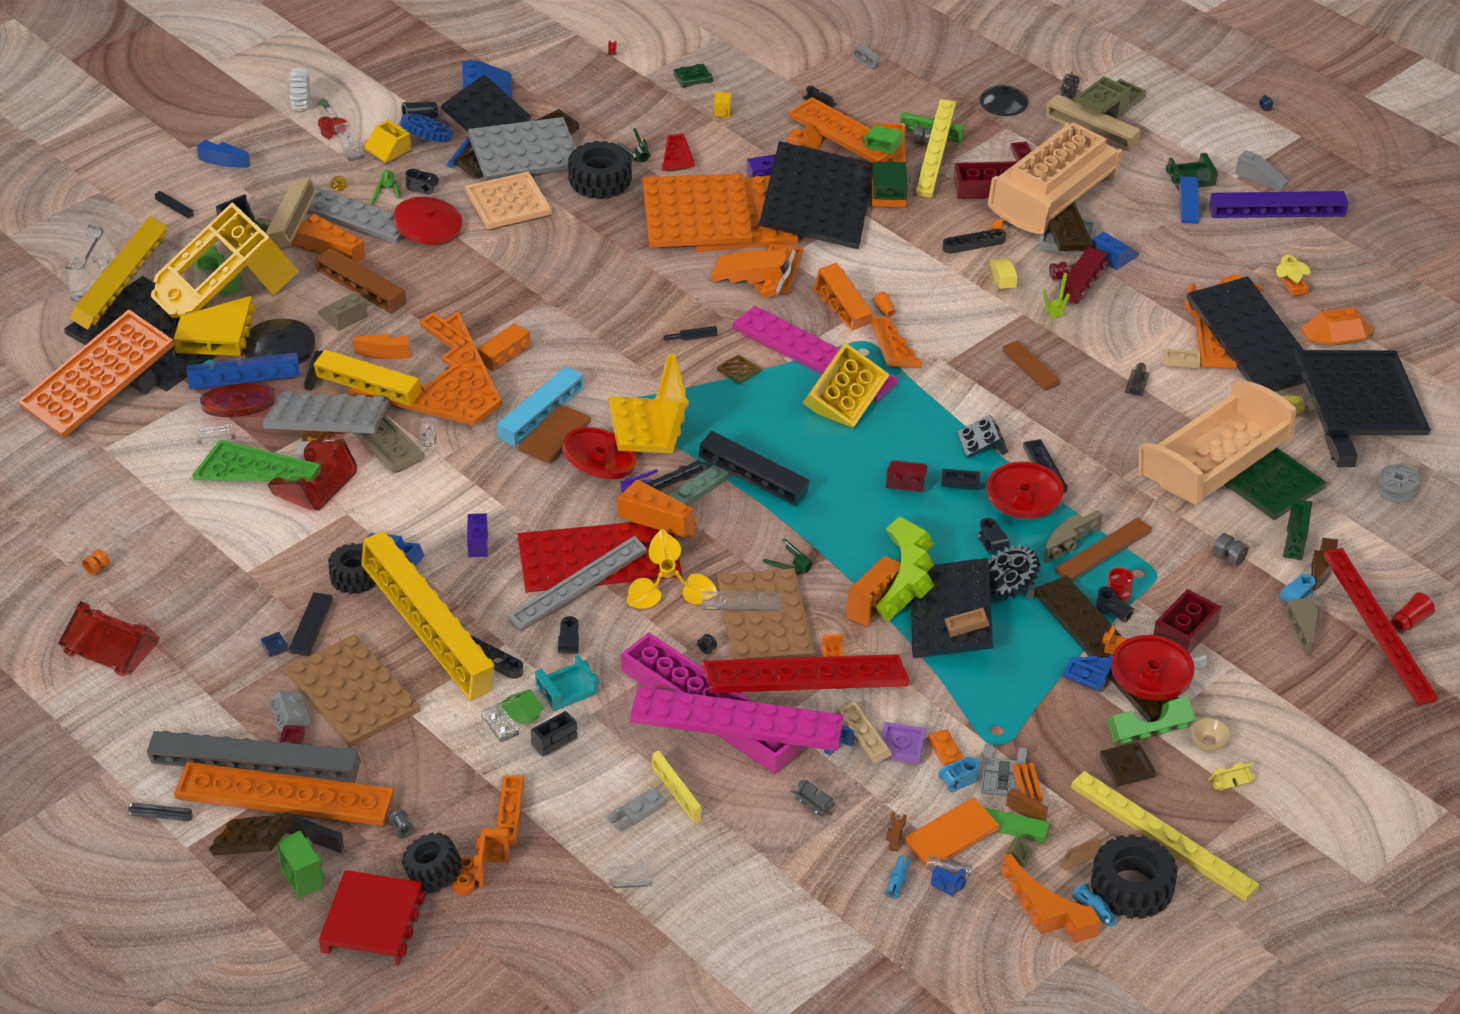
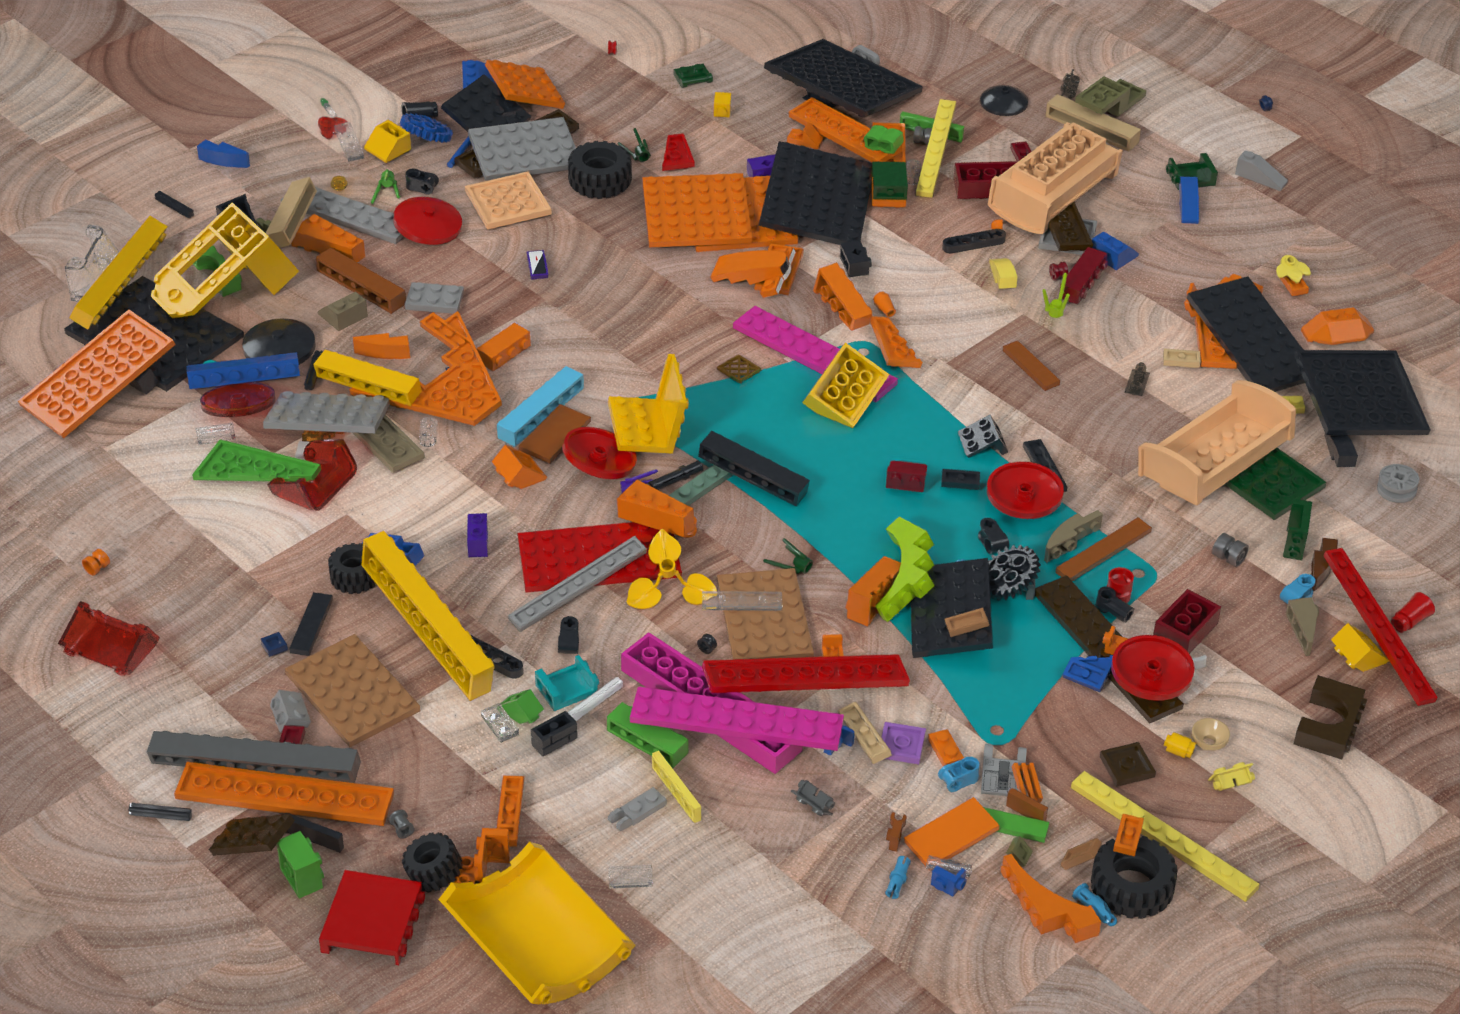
yellow slope [174,296,256,356] -> none
white gear [290,67,310,111] -> none
black axle [663,325,718,341] -> none
bright green arch [1106,696,1195,745] -> none
dark purple brick [1209,191,1348,218] -> none
none -> light grey plate [405,282,464,314]
none -> yellow panel [438,841,636,1005]
none -> orange plate [485,60,565,109]
none -> orange slope [492,444,547,489]
none -> slope [526,250,548,280]
none -> white axle [568,677,623,721]
none -> bright green brick [607,702,688,768]
none -> black plate [764,39,923,118]
none -> black brick [840,240,872,278]
none -> orange plate [1113,814,1144,856]
none -> yellow brick [1163,732,1196,758]
none -> dark brown arch [1293,675,1367,760]
none -> yellow slope [1331,623,1389,672]

